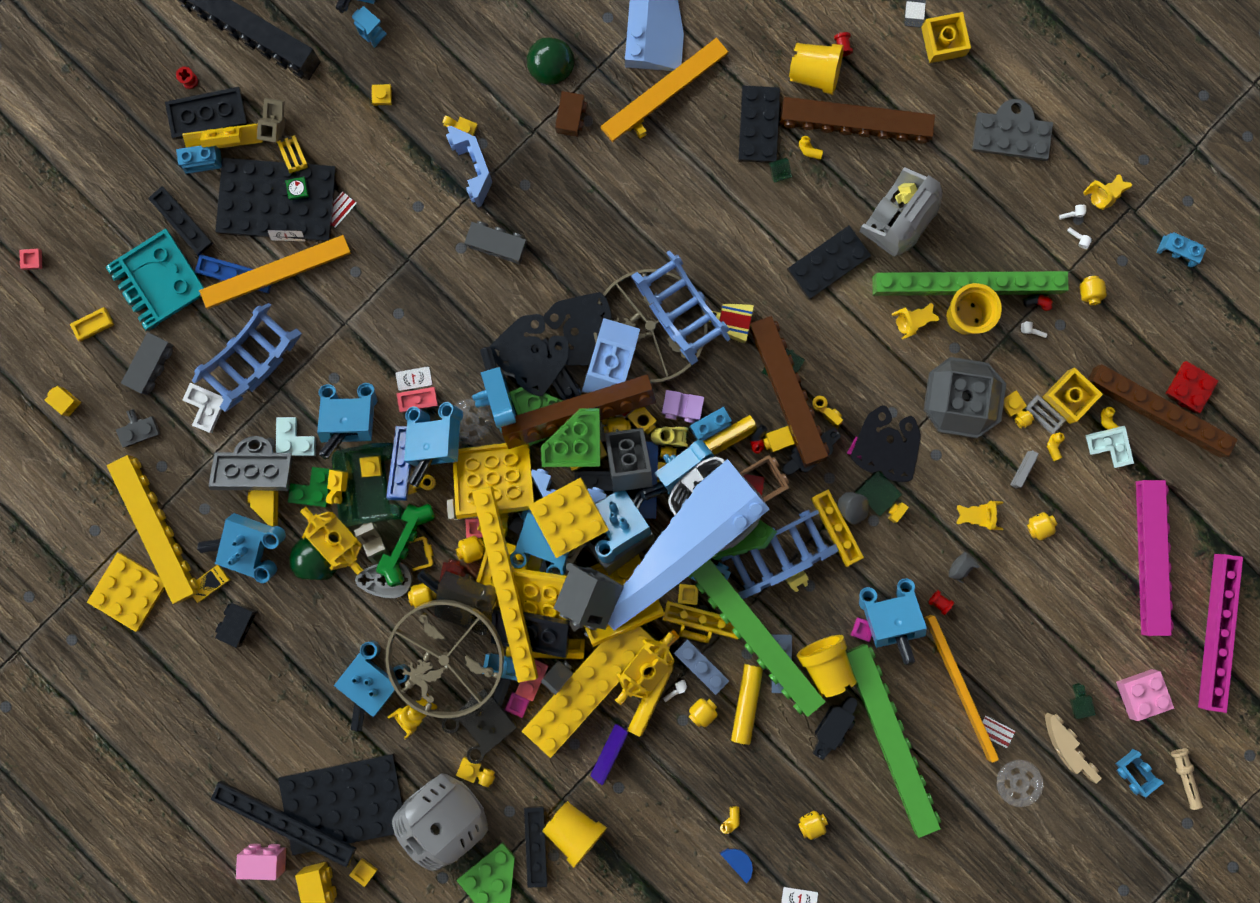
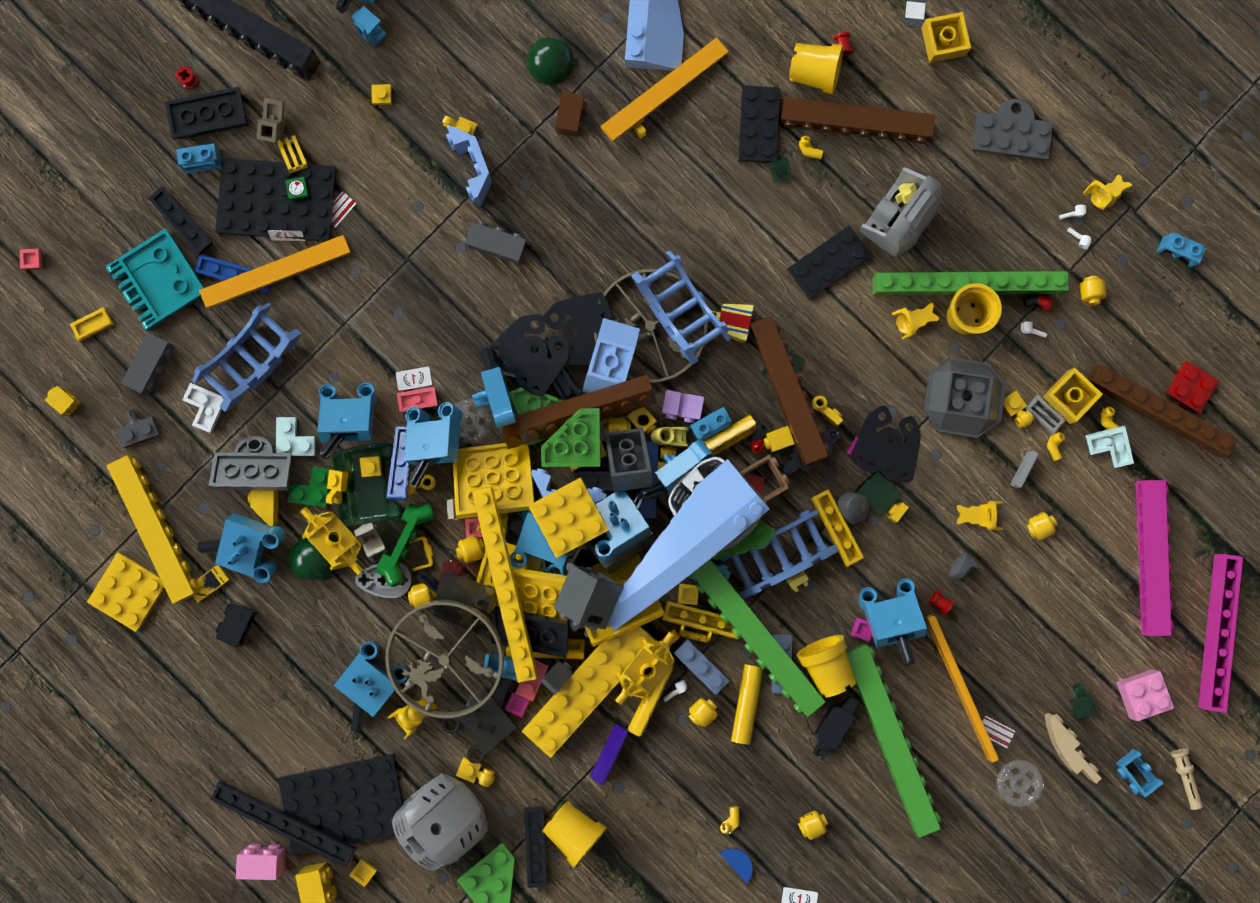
yellow bracket [183,123,263,148] -> none

